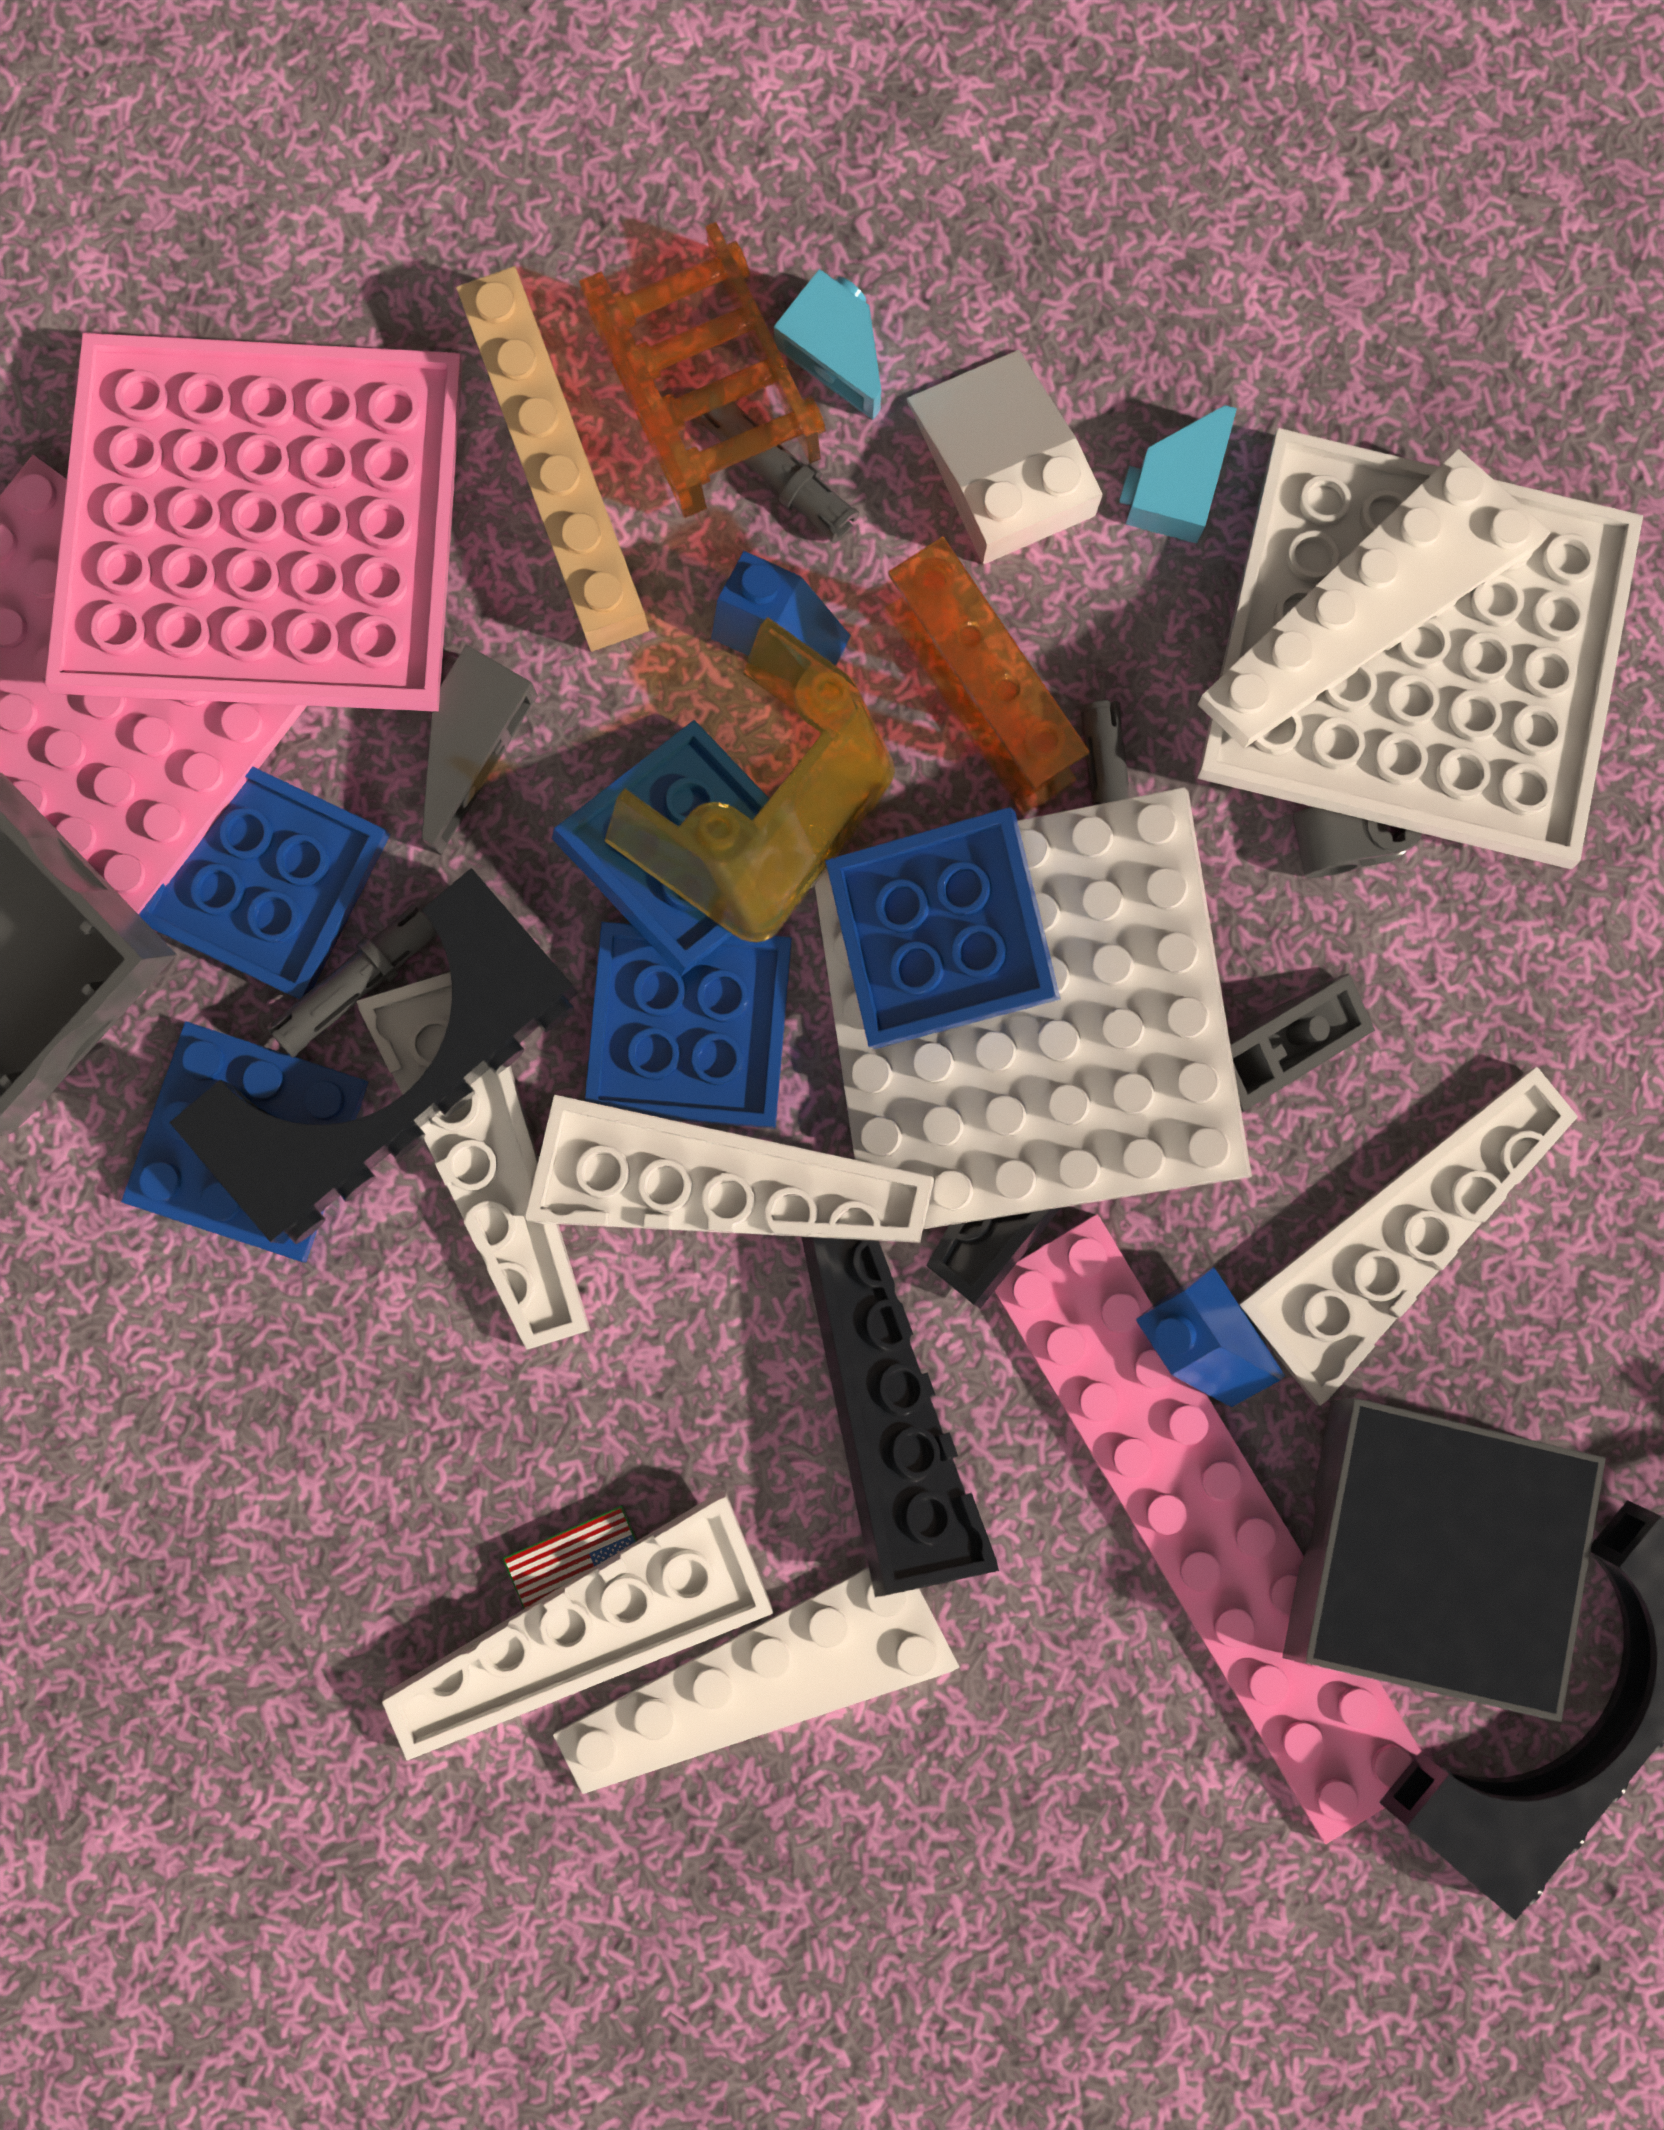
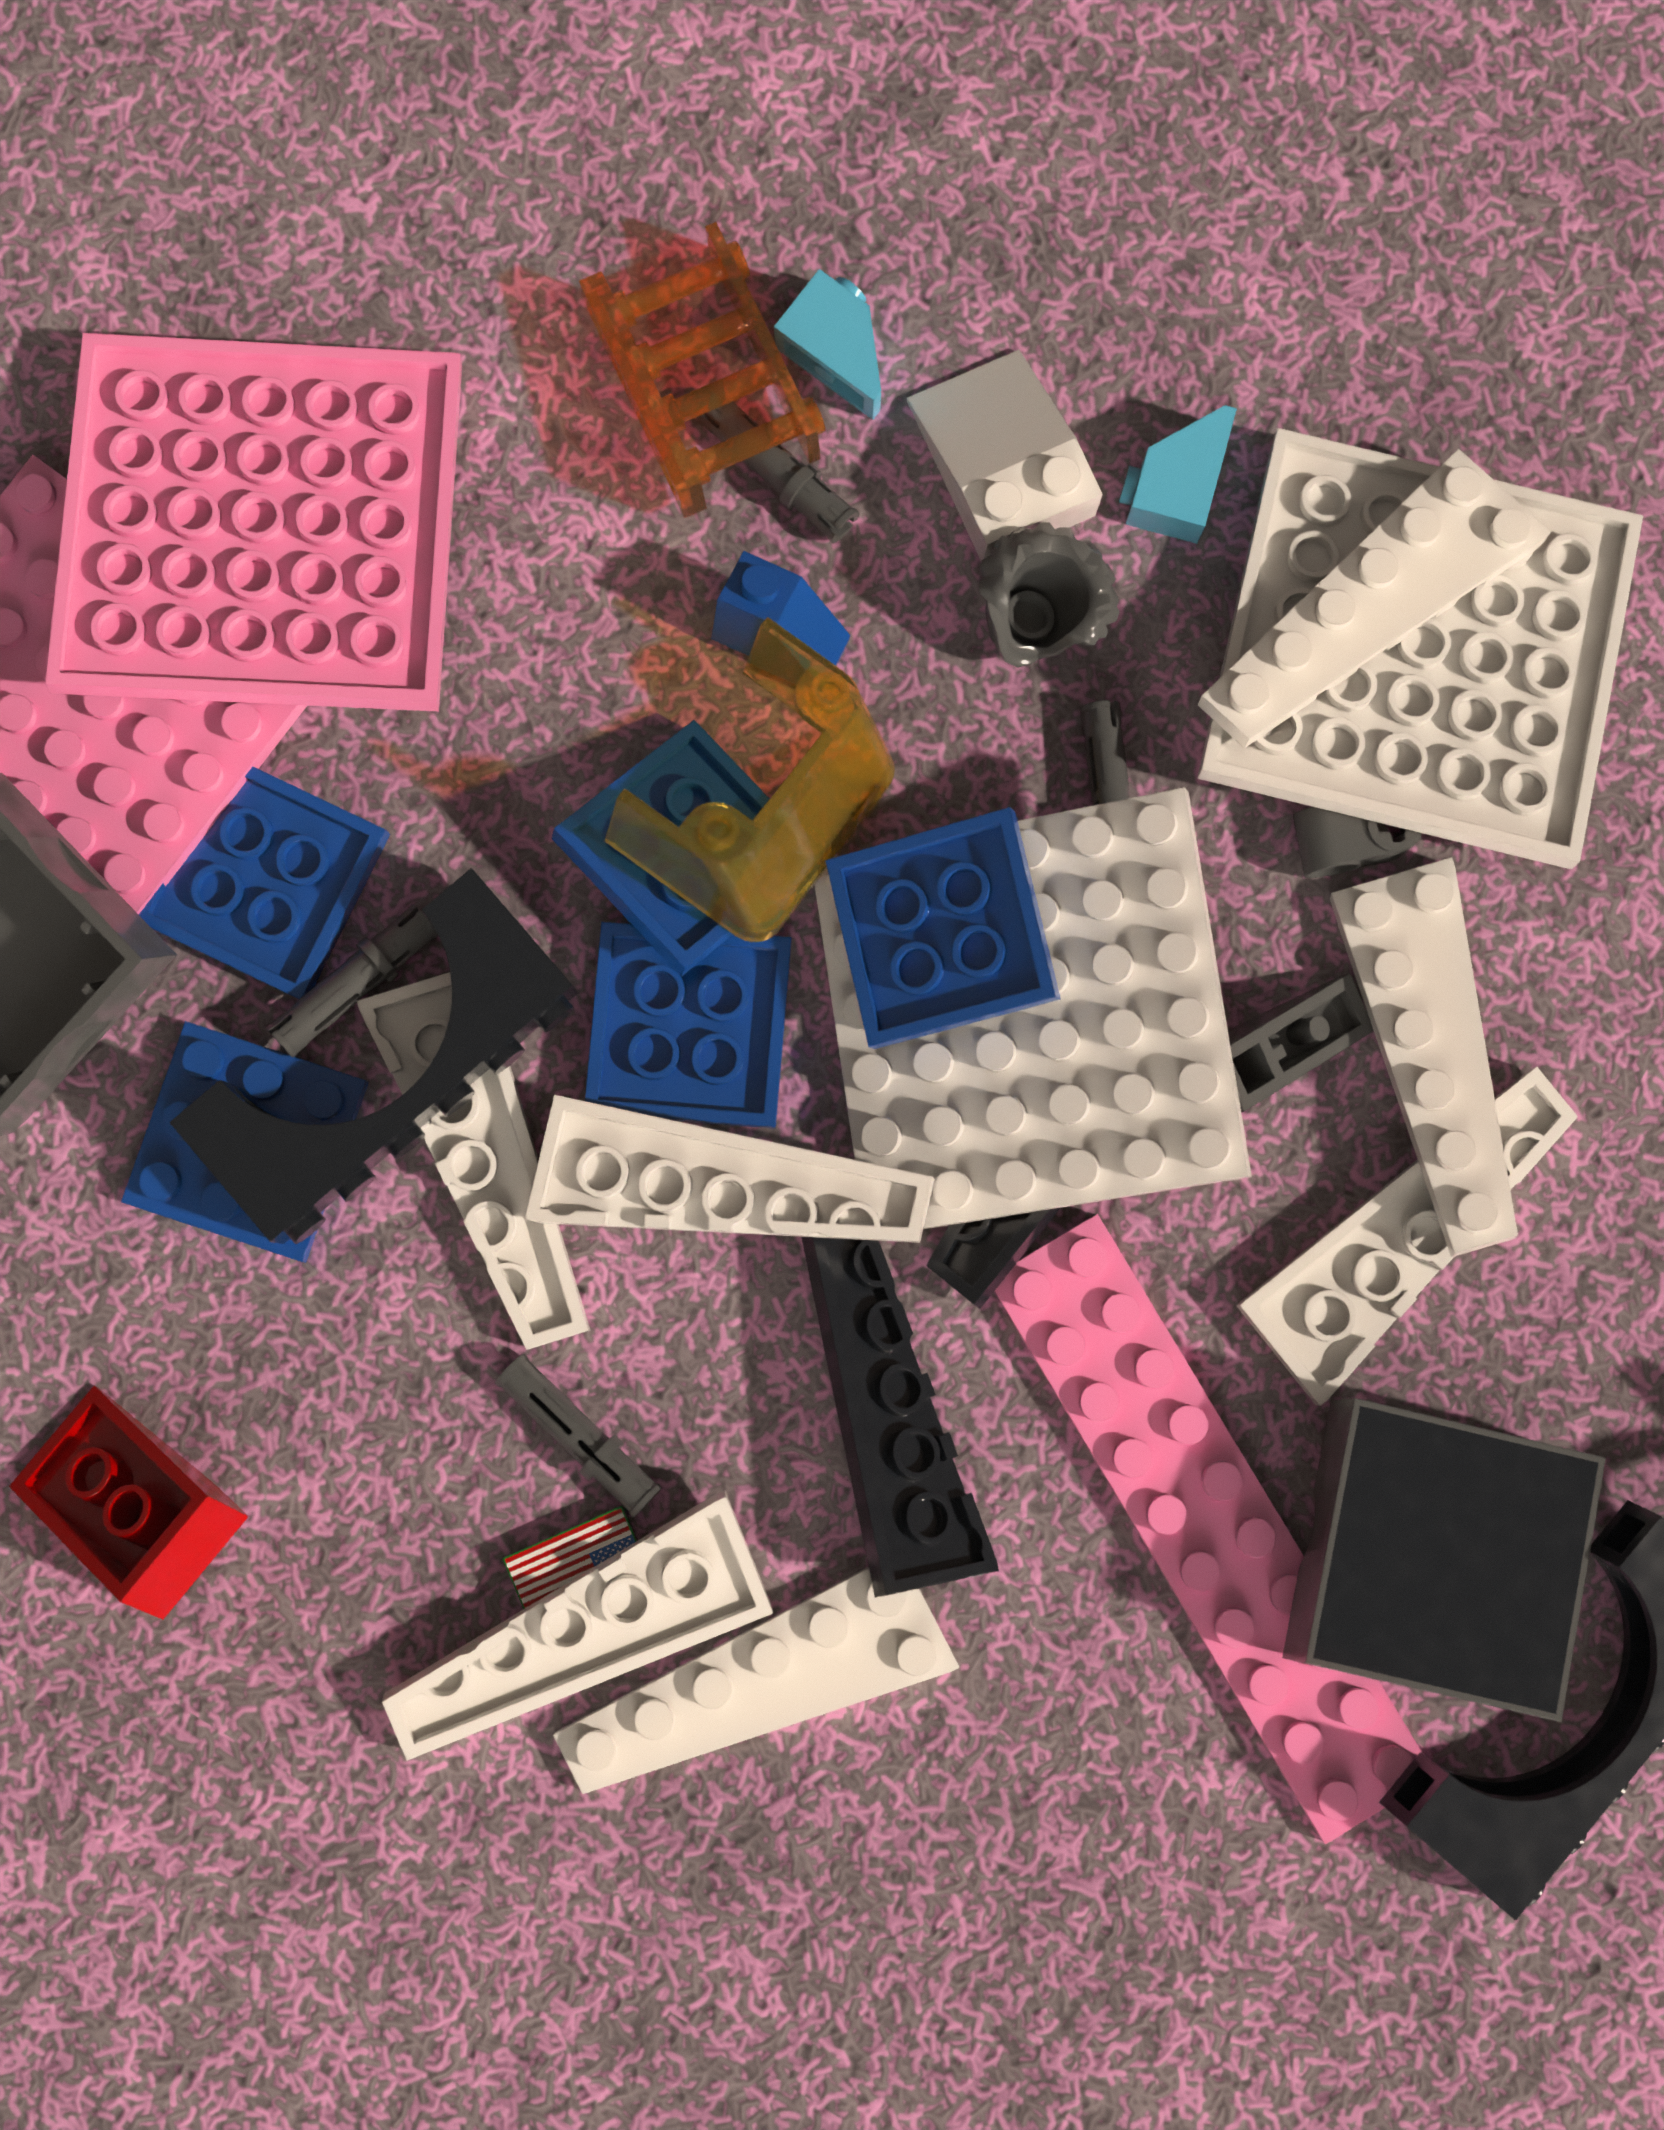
dark grey slope [422,644,538,855] -> none
tan brick [456,266,649,652] -> none
clear orange fence [885,536,1090,817] -> none
blue slope [1136,1267,1285,1407] -> none
none -> red slope [9,1385,249,1620]
none -> dark grey pin [495,1354,662,1518]
none -> dark grey hair [978,522,1120,668]
none -> white wing [1330,857,1518,1257]

